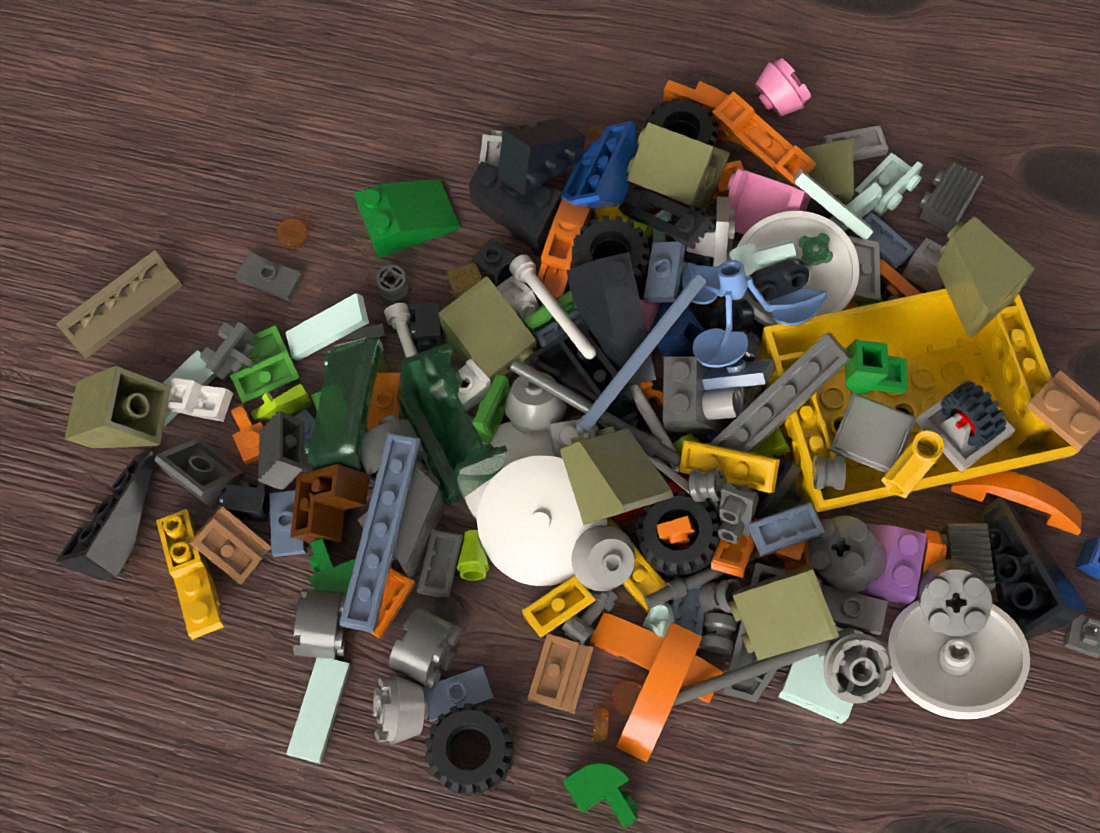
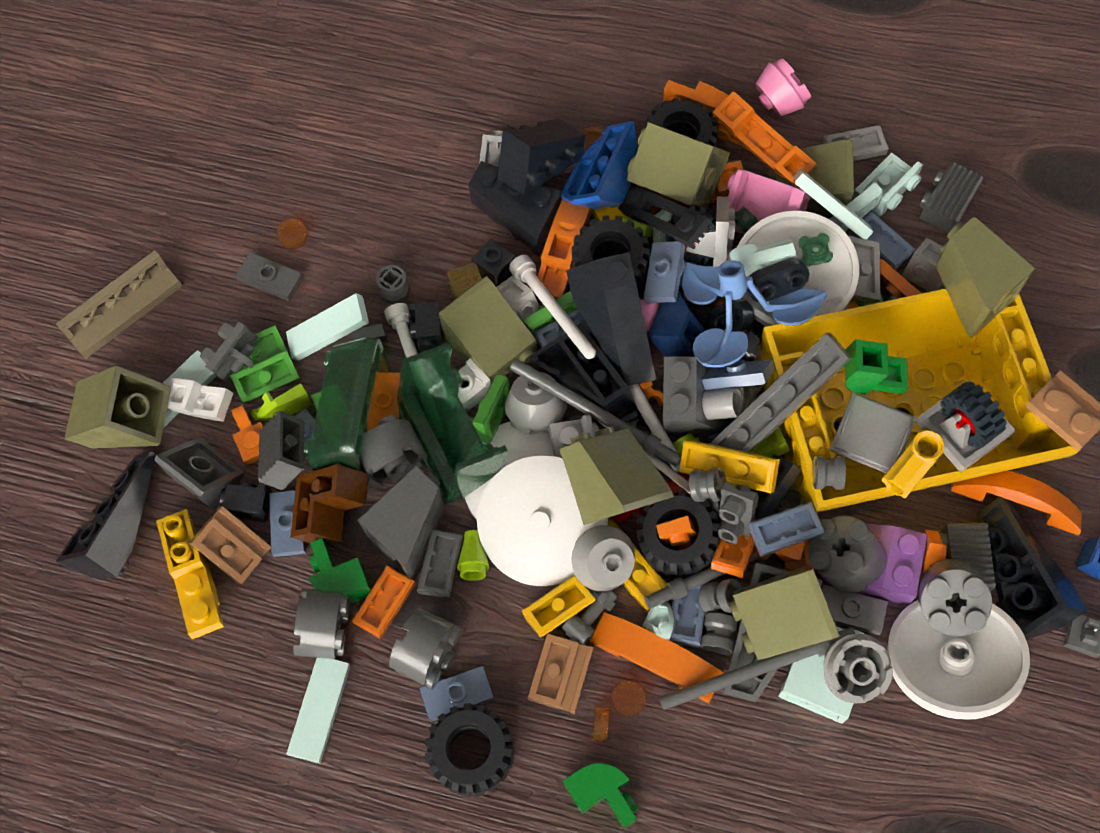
sand blue tile [339,433,421,633] -> none
green slope [354,179,460,259] -> none
light grey cone [373,675,428,745] -> none
sand blue tile [576,274,707,434] -> none
orange slope [616,622,703,762] -> none
none -> clear green plate [734,206,759,233]

